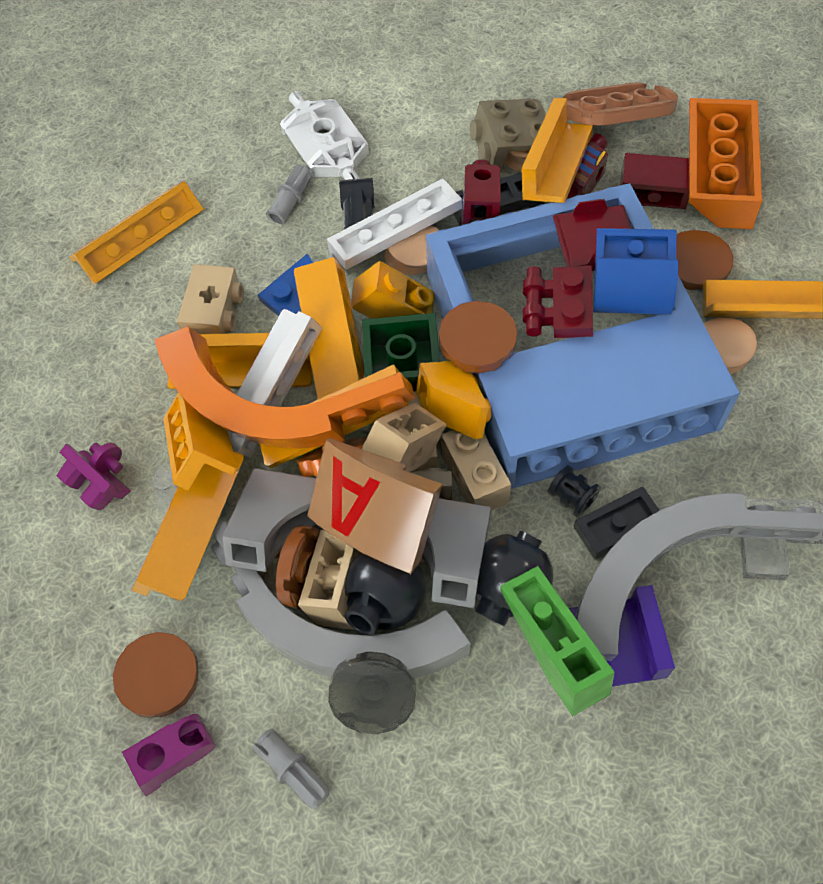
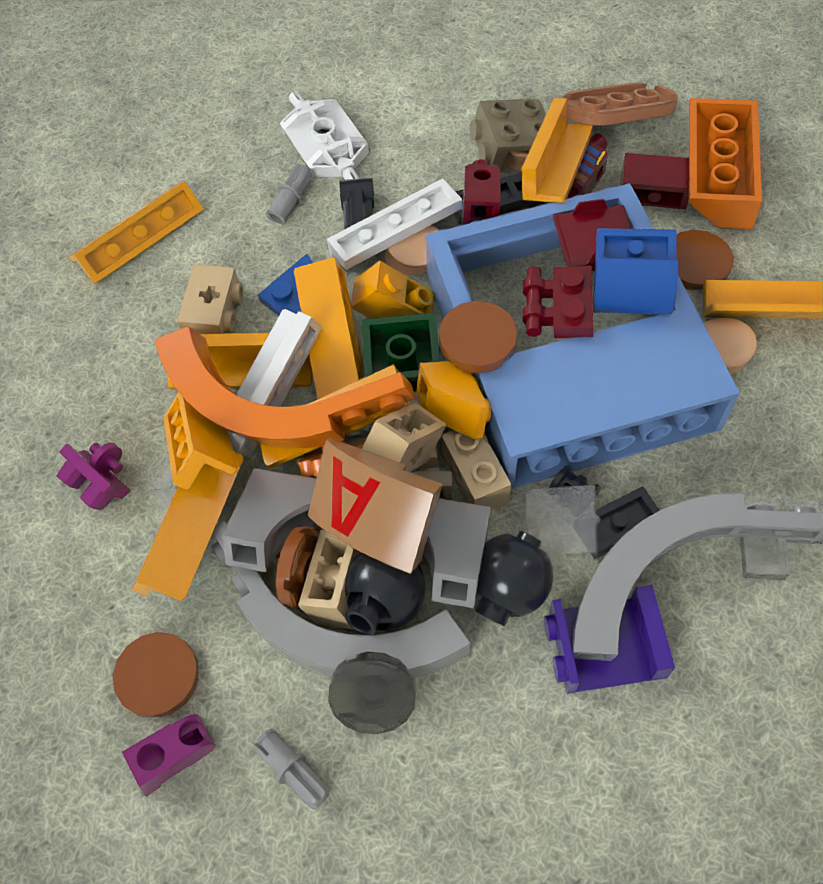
bright green slope [500,566,615,717] -> none
none -> clear piece [522,485,601,555]

